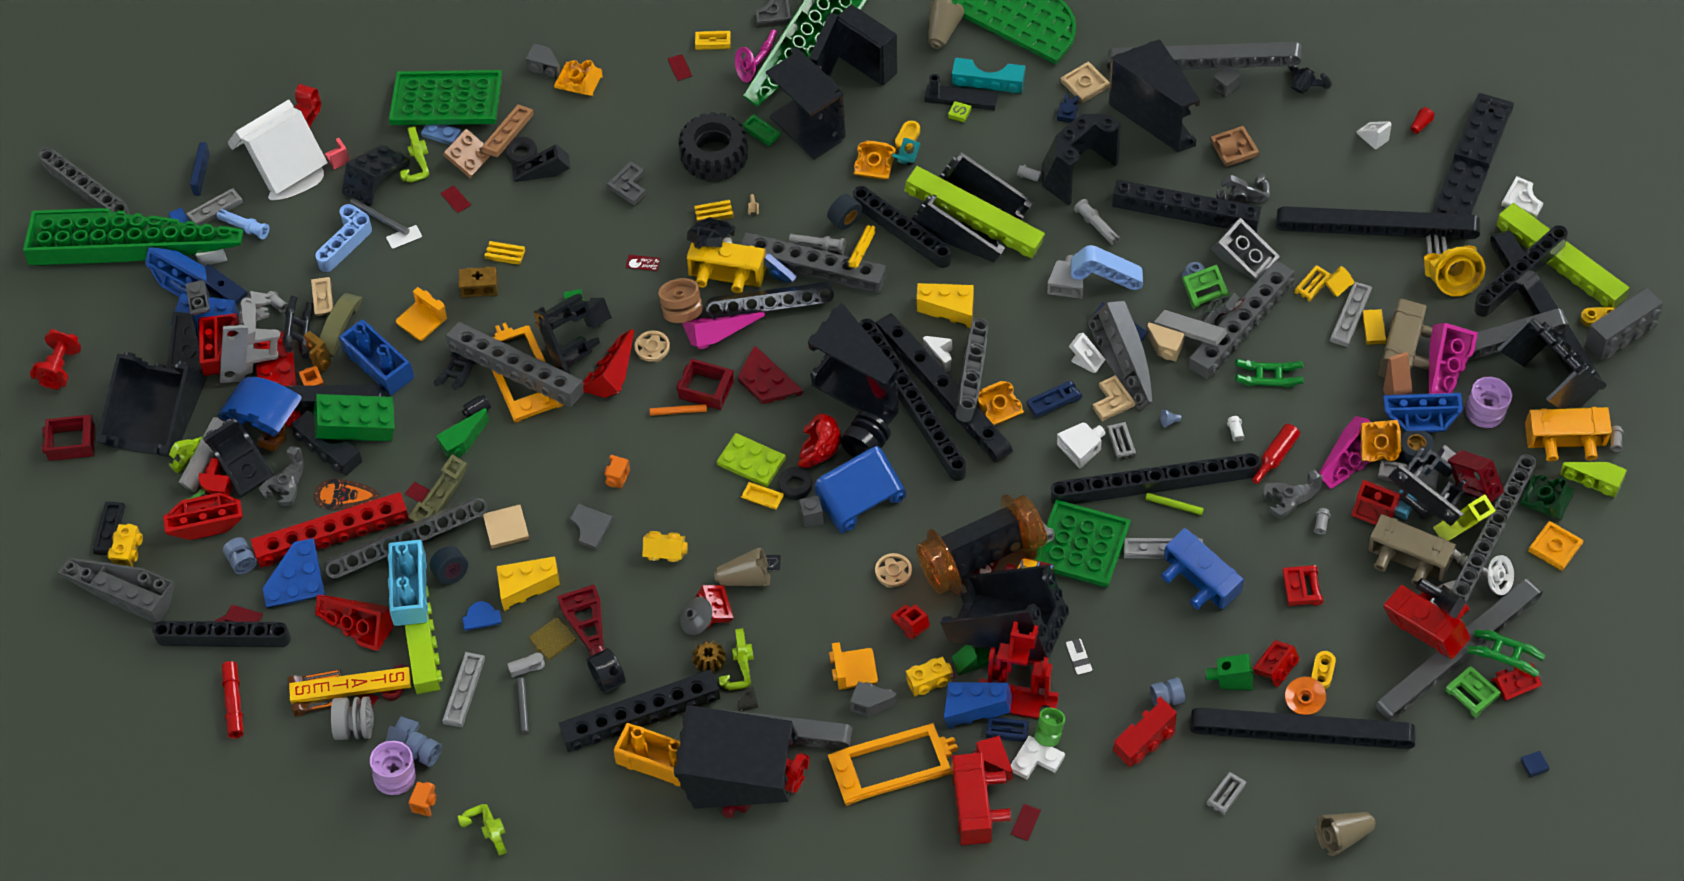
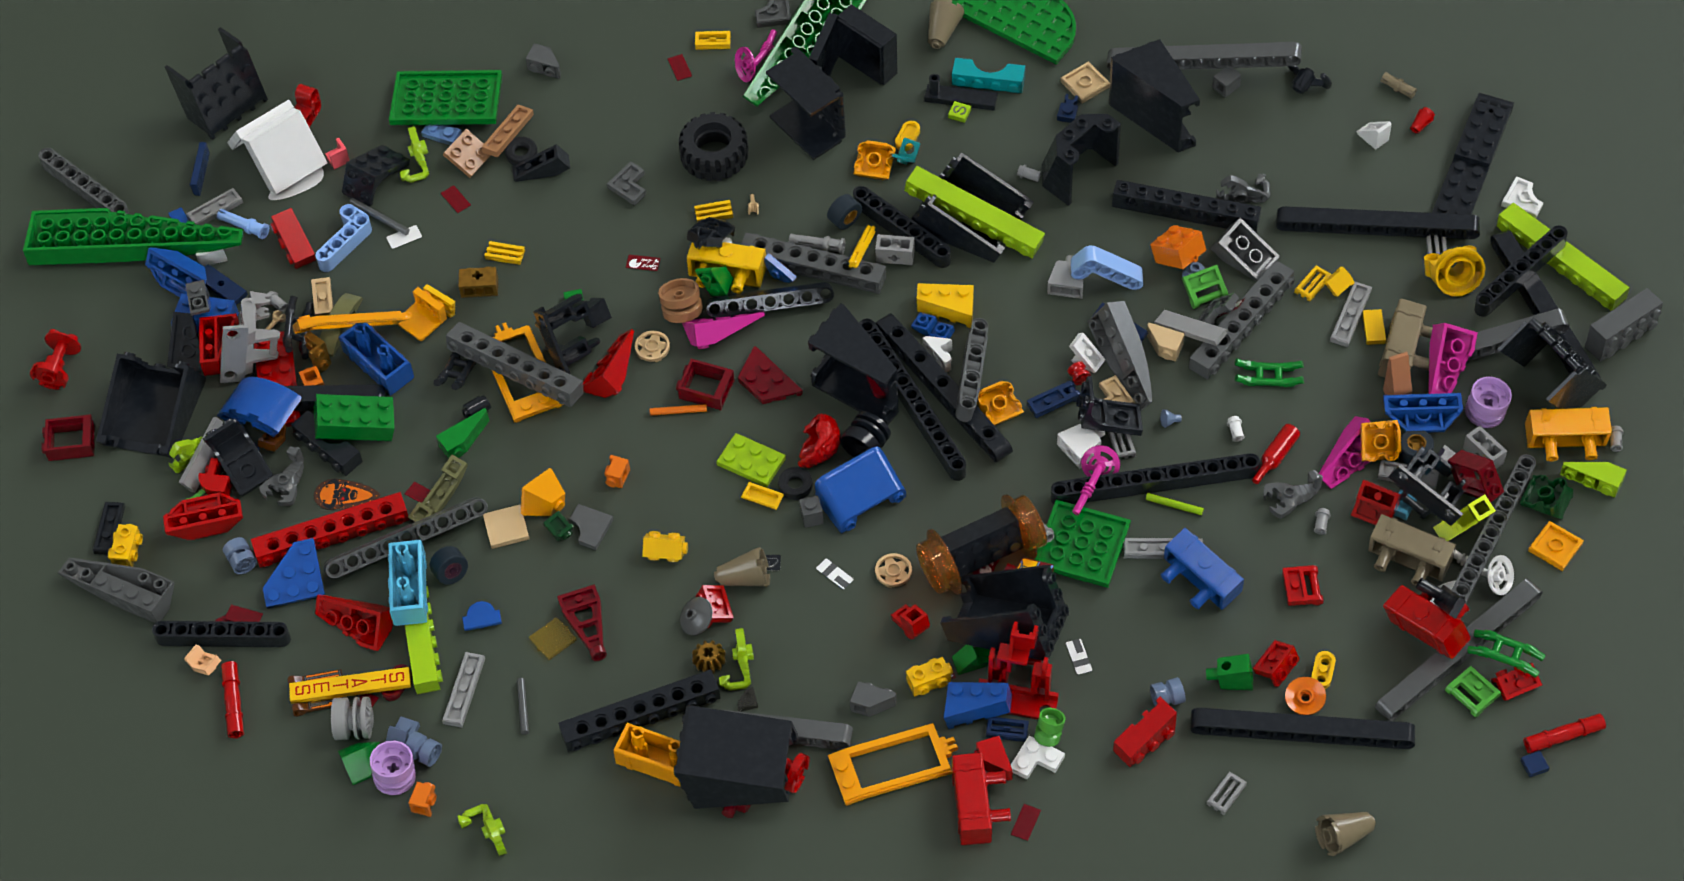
yellow wedge [497,556,560,611] -> none
light grey bar [507,653,545,678] -> none
light orange slope [554,60,603,96] -> none
black piece [586,648,626,694] -> none
green plate [742,114,781,147] -> none
light orange bracket [829,642,878,690] -> none
light grey pin [1074,199,1120,245] -> none
medium nougat plate [1210,126,1259,167] -> none
yellow plate [1580,307,1615,327] -> none
none -> black windscreen [165,27,268,140]
none -> light nougat bracket [184,645,221,676]
none -> tan hand [266,310,286,330]
none -> red wedge [270,208,316,269]
none -> light orange animal [292,311,412,334]
none -> green slope [338,742,379,785]
none -> yellow tile [423,284,455,318]
none -> light orange slope [521,468,565,516]
none -> dark green bracket [543,511,574,541]
none -> green slope [695,266,734,296]
none -> white sticker [816,559,854,589]
none -> light grey brick [875,234,915,265]
none -> blue slope [911,312,955,339]
none -> red wheel [1067,362,1091,385]
none -> dark pink dish [1072,445,1120,515]
none -> black bracket [1076,376,1143,436]
none -> orange brick [1150,225,1206,269]
none -> dark tan pin [1380,72,1417,99]
none -> light grey brick [1463,426,1507,469]
none -> red piece [1523,713,1606,753]

